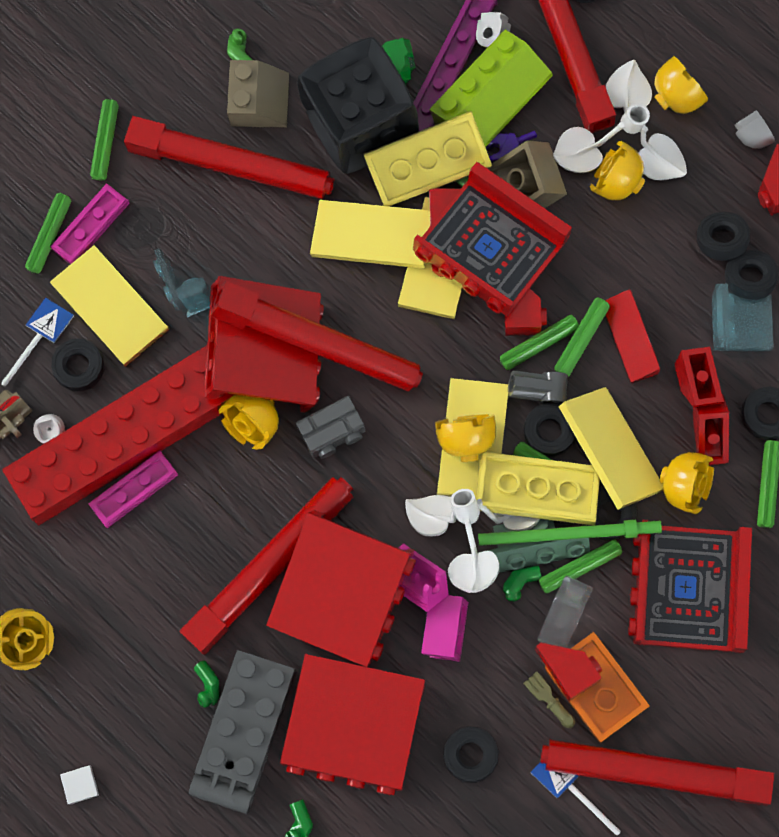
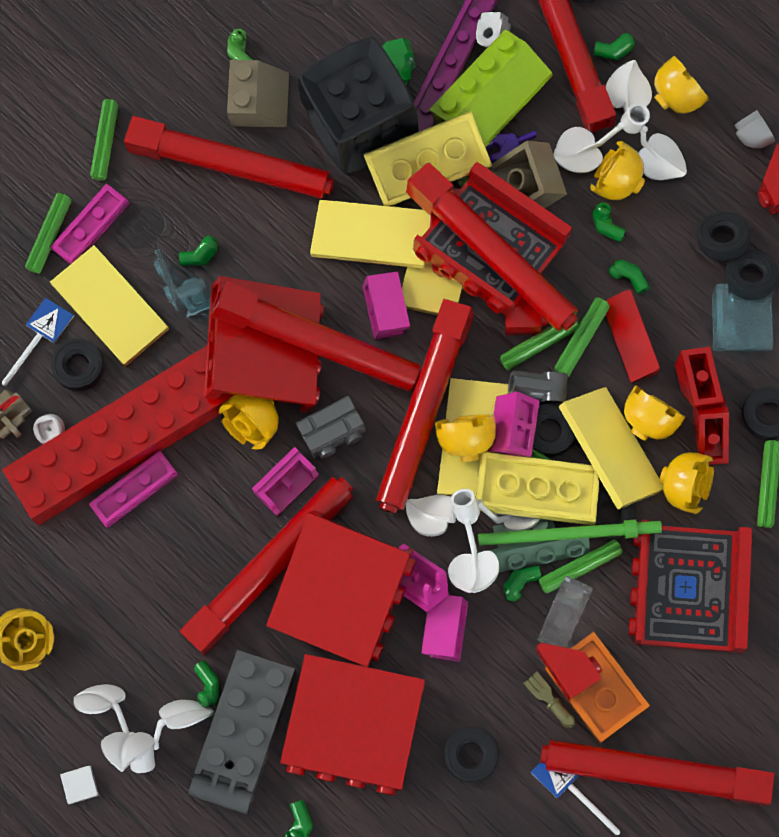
none -> white plant [74,684,215,773]
none -> green arm [179,236,218,266]
none -> dark pink hinge [252,447,320,517]
none -> dark pink hinge [362,272,410,340]
none -> red brick [375,298,474,514]
none -> red brick [406,162,578,331]
none -> dark pink hinge [487,392,540,457]
none -> green arm [592,202,626,243]
none -> green arm [593,33,635,60]
none -> green arm [609,259,650,294]
none -> yellow cylinder [624,385,685,441]

